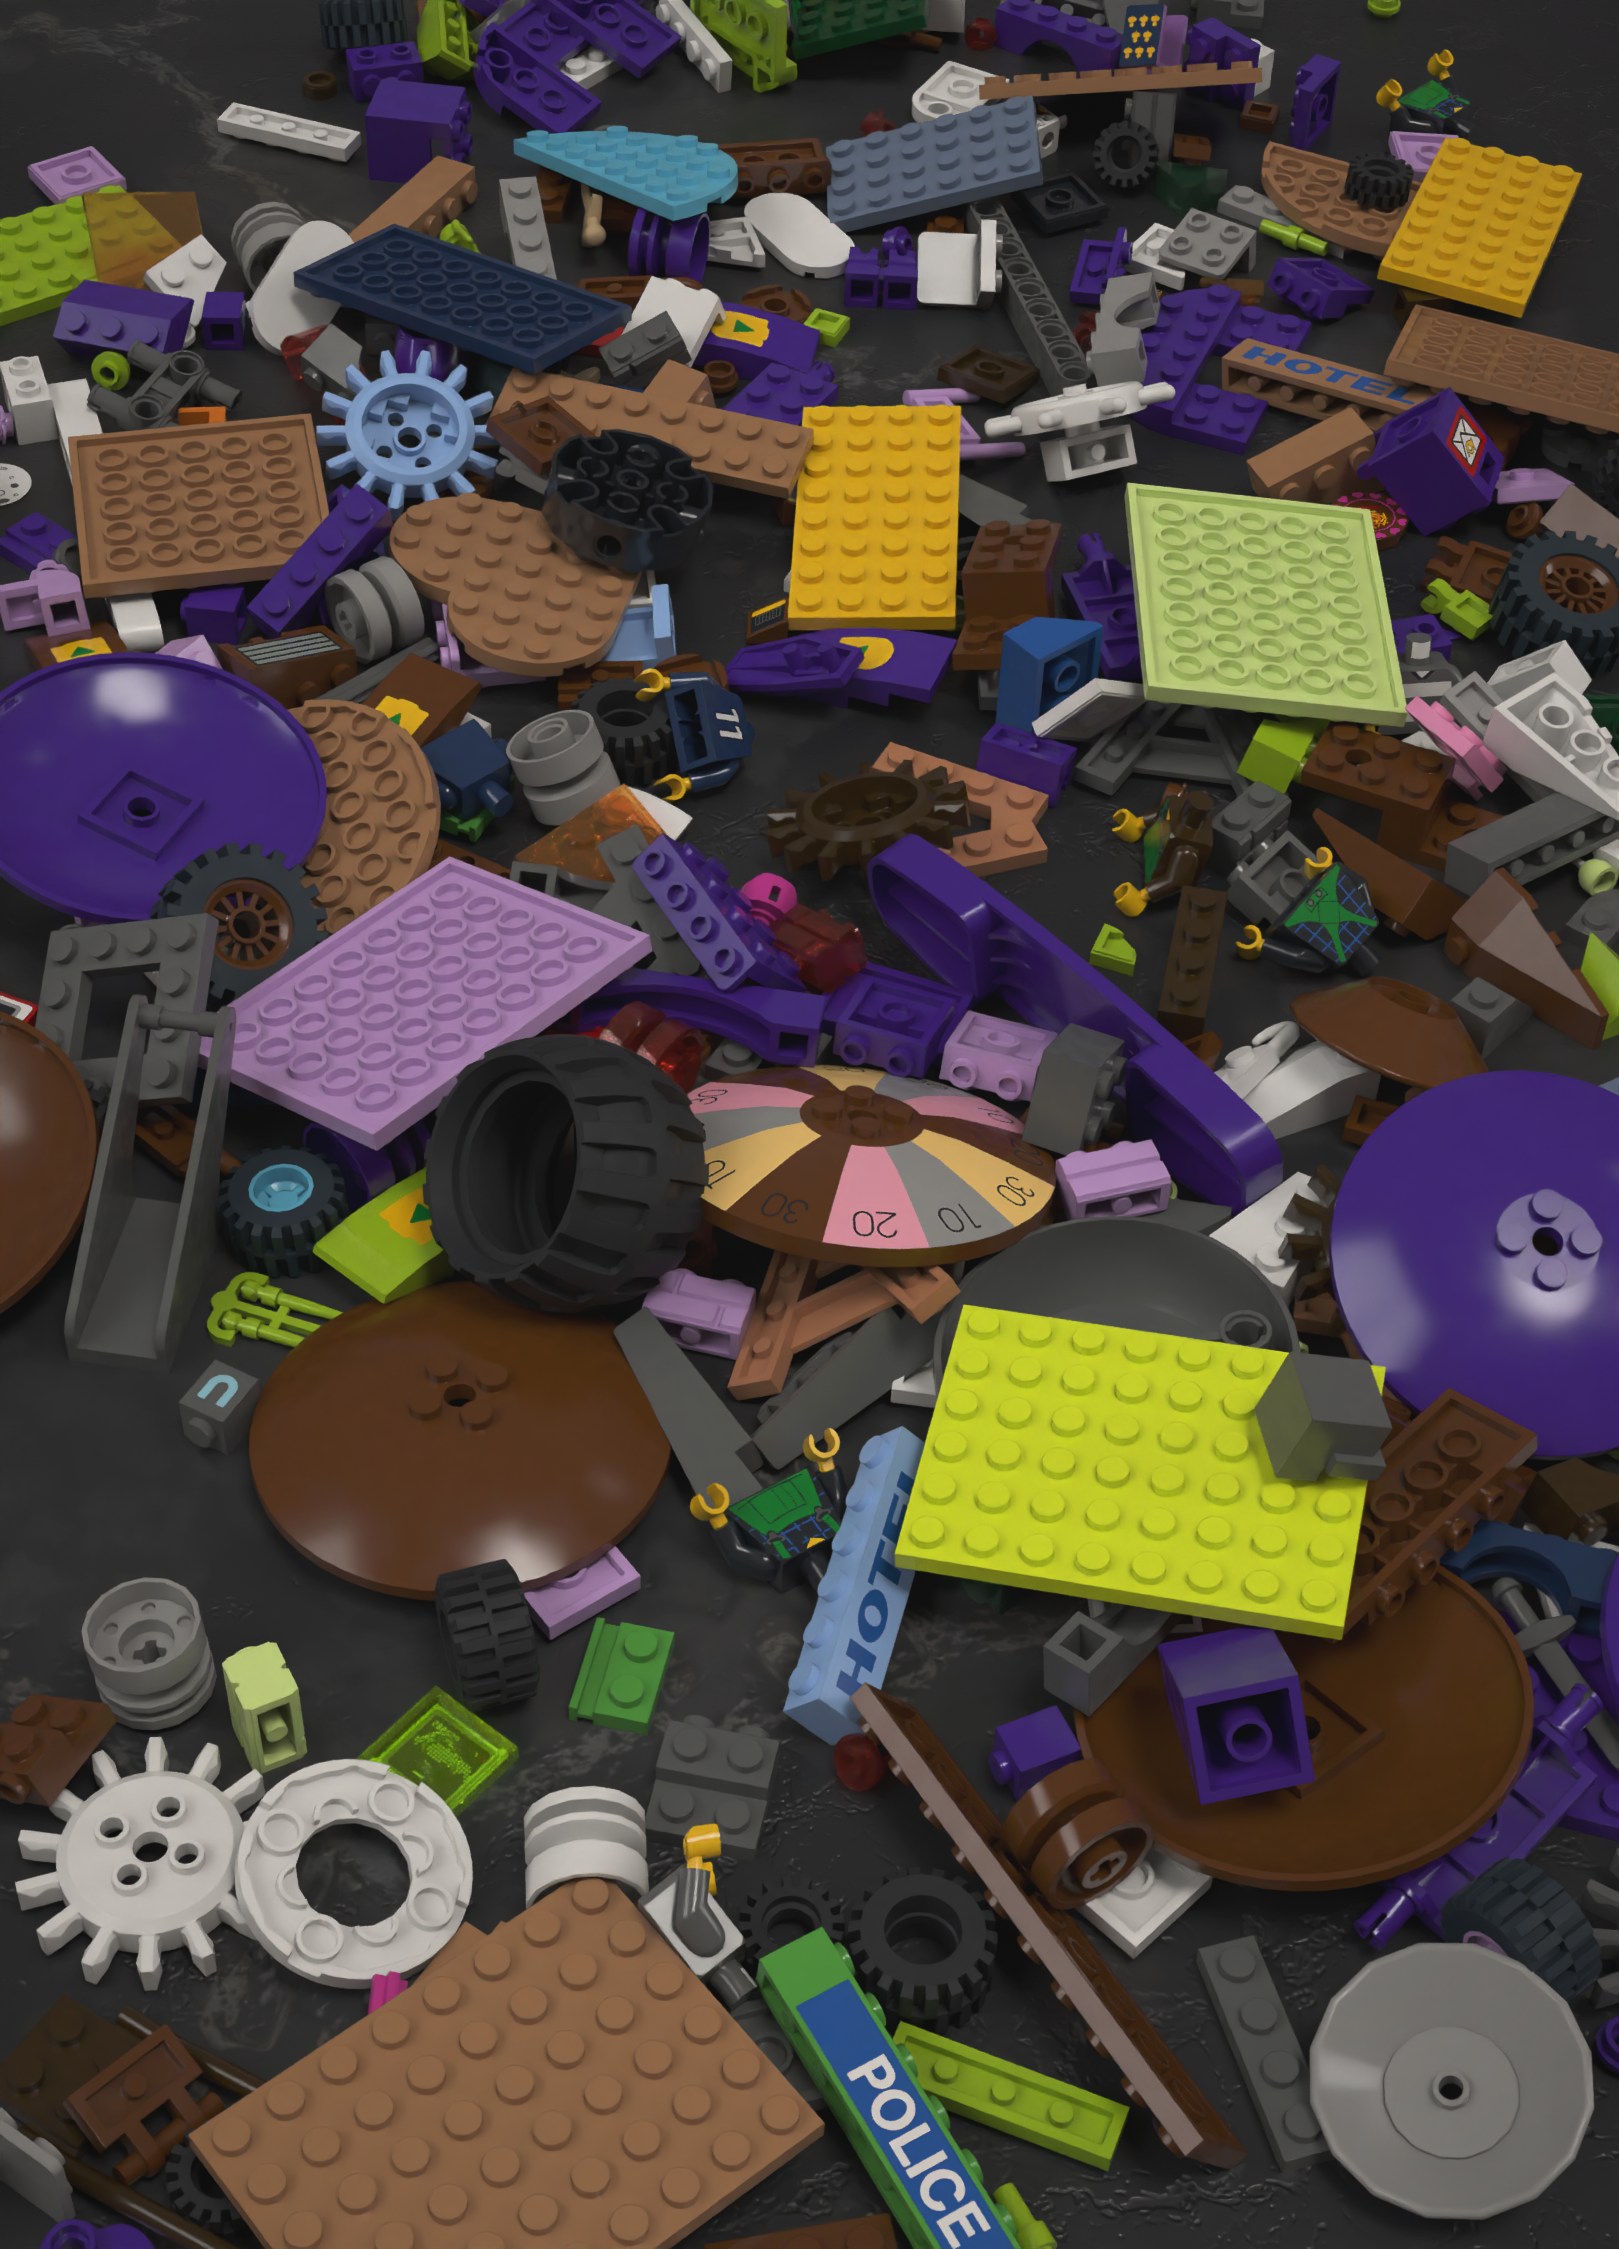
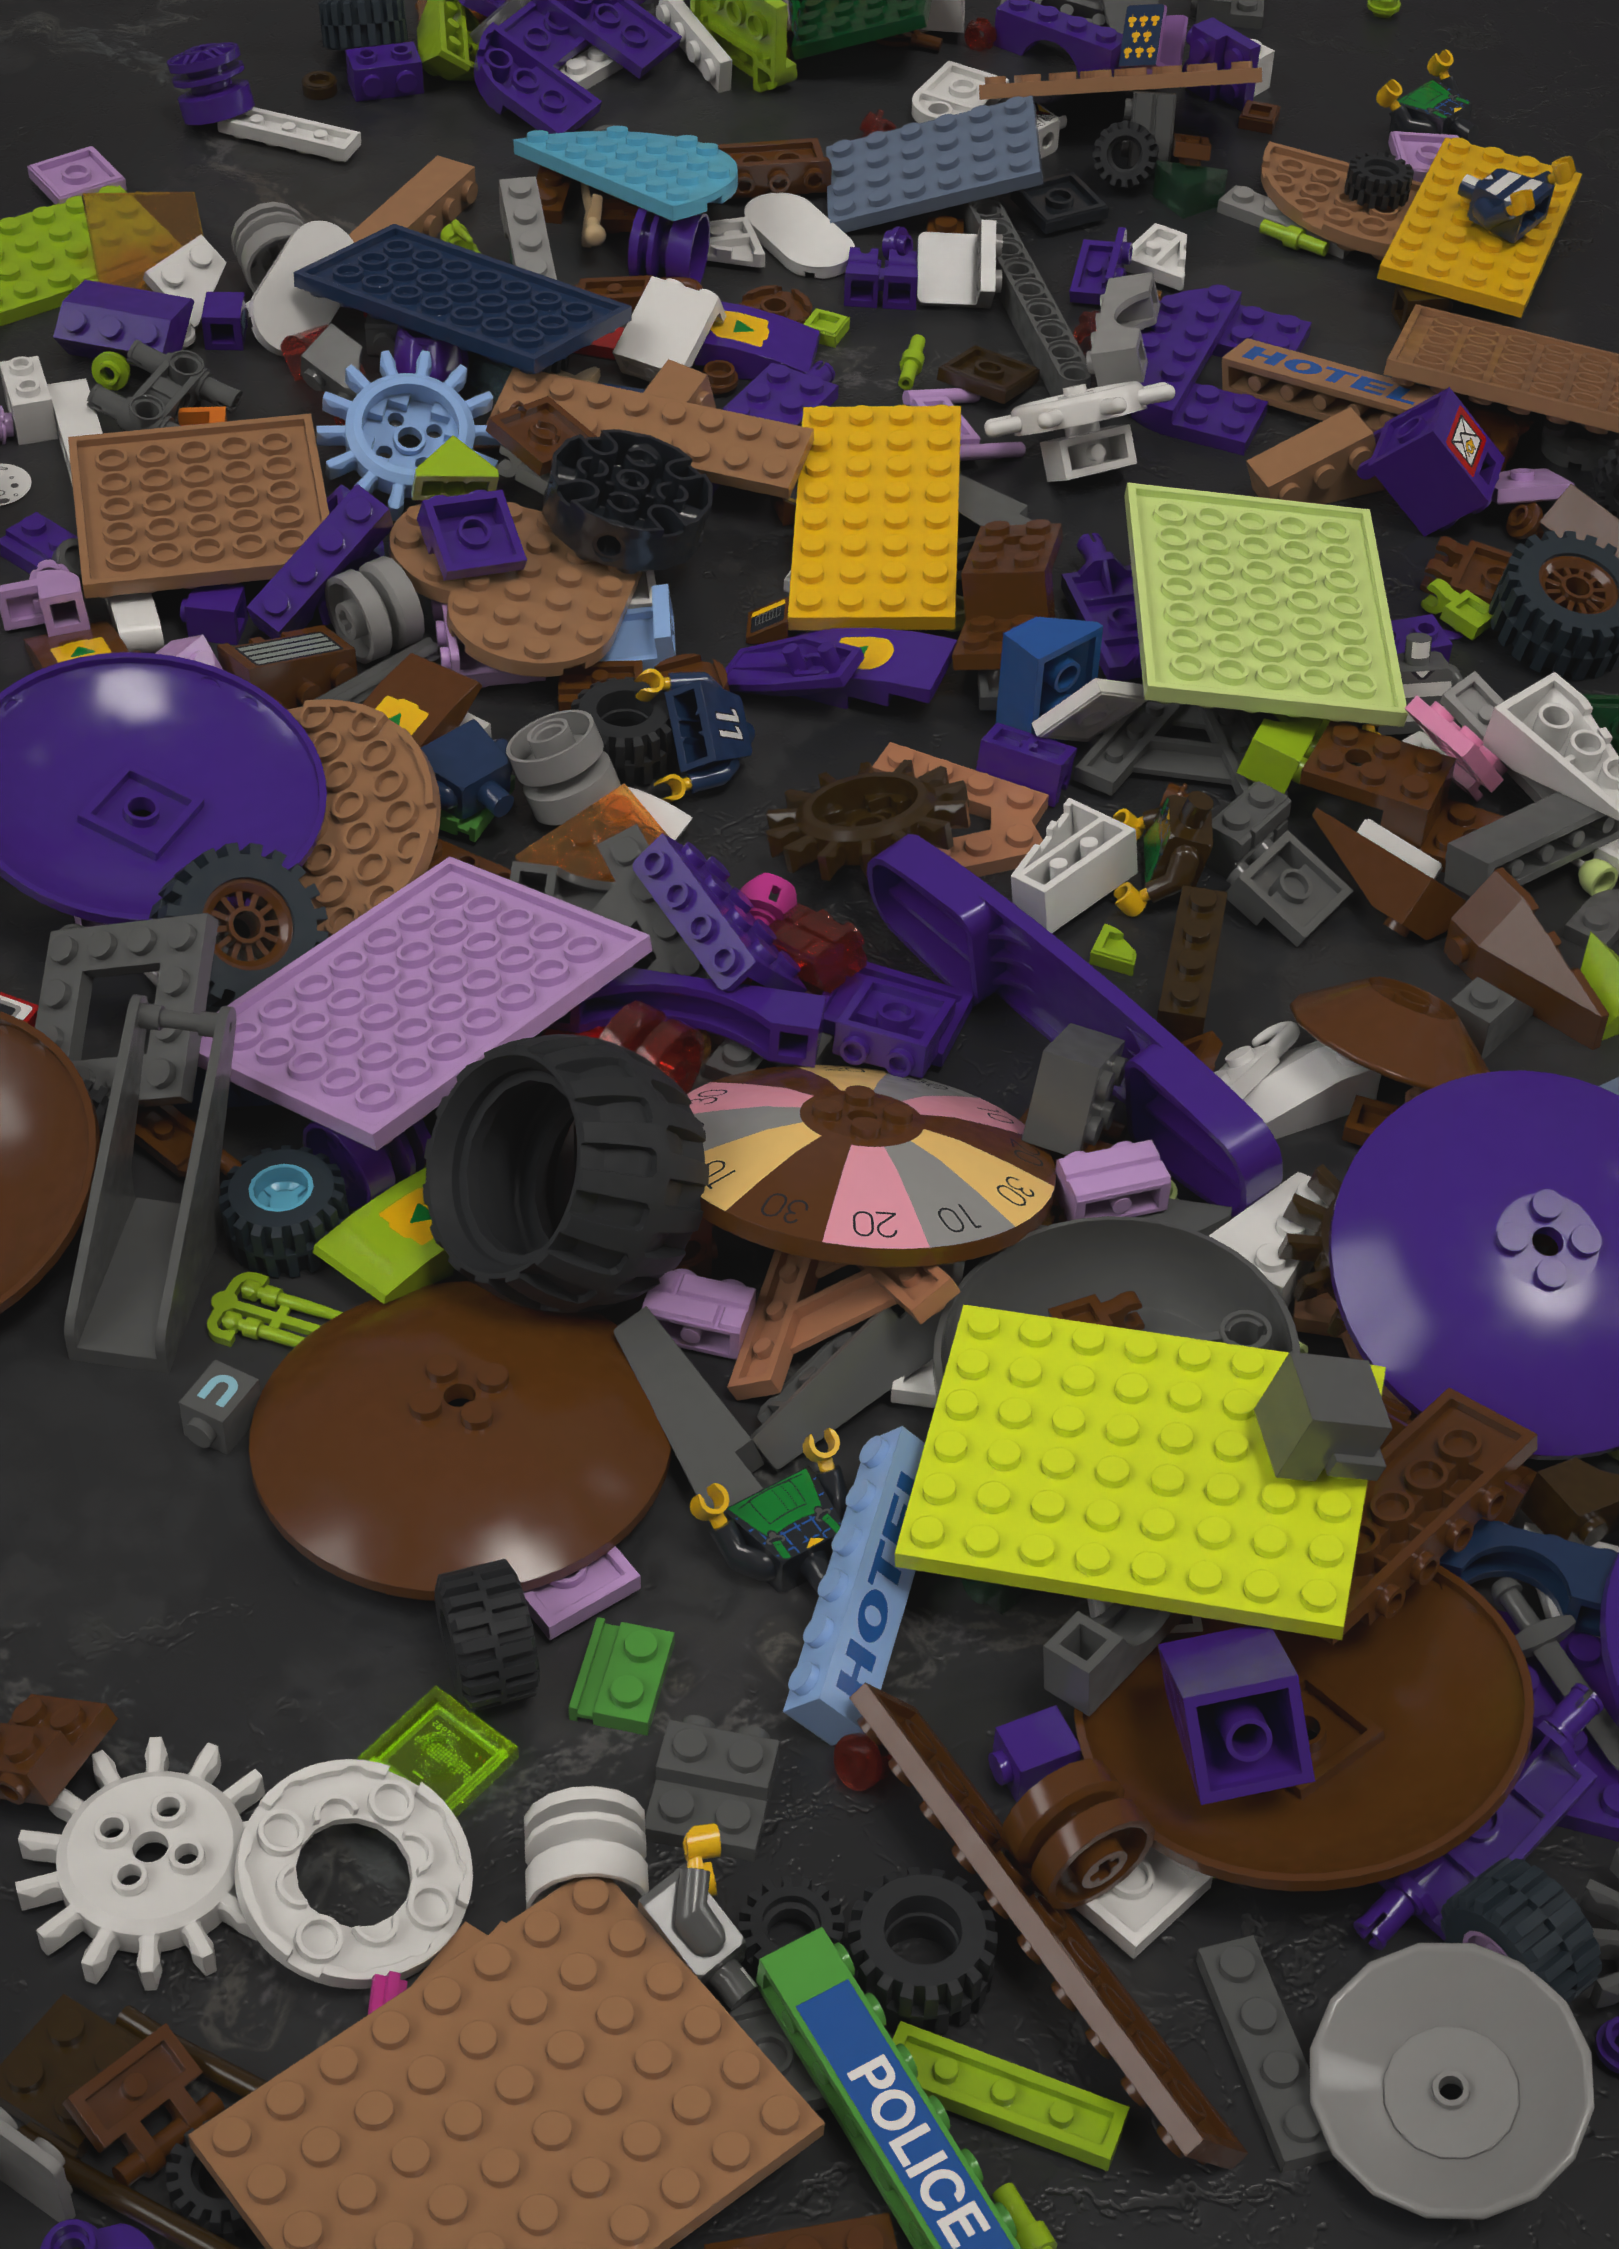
light grey wheel [81,1577,217,1730] -> none
yellowish green brick [222,1642,307,1774] -> none
dark purple container [364,77,473,184] -> none
dark grey brick [598,311,692,389] -> none
lavender plate [939,1011,1058,1102] -> none
light grey bracket [1159,208,1257,281] -> none
clear orange plate [1199,277,1264,307] -> none
black torso [1235,847,1381,977] -> none
dark purple plate [1267,258,1375,322] -> none
dark purple plate [1289,54,1341,151] -> none
reddish brown tile [1332,492,1409,551] -> none
white slope [1487,640,1592,701] -> none
none -> dark purple wheel [166,42,255,125]
none -> lime slope [411,435,499,500]
none -> dark purple plate [417,490,527,581]
none -> lime bar [898,334,926,390]
none -> white wedge [1011,798,1138,933]
none -> reddish brown plate [1048,1291,1145,1331]
none -> white tile [1357,818,1443,880]
none -> dark blue torso [1458,156,1576,244]

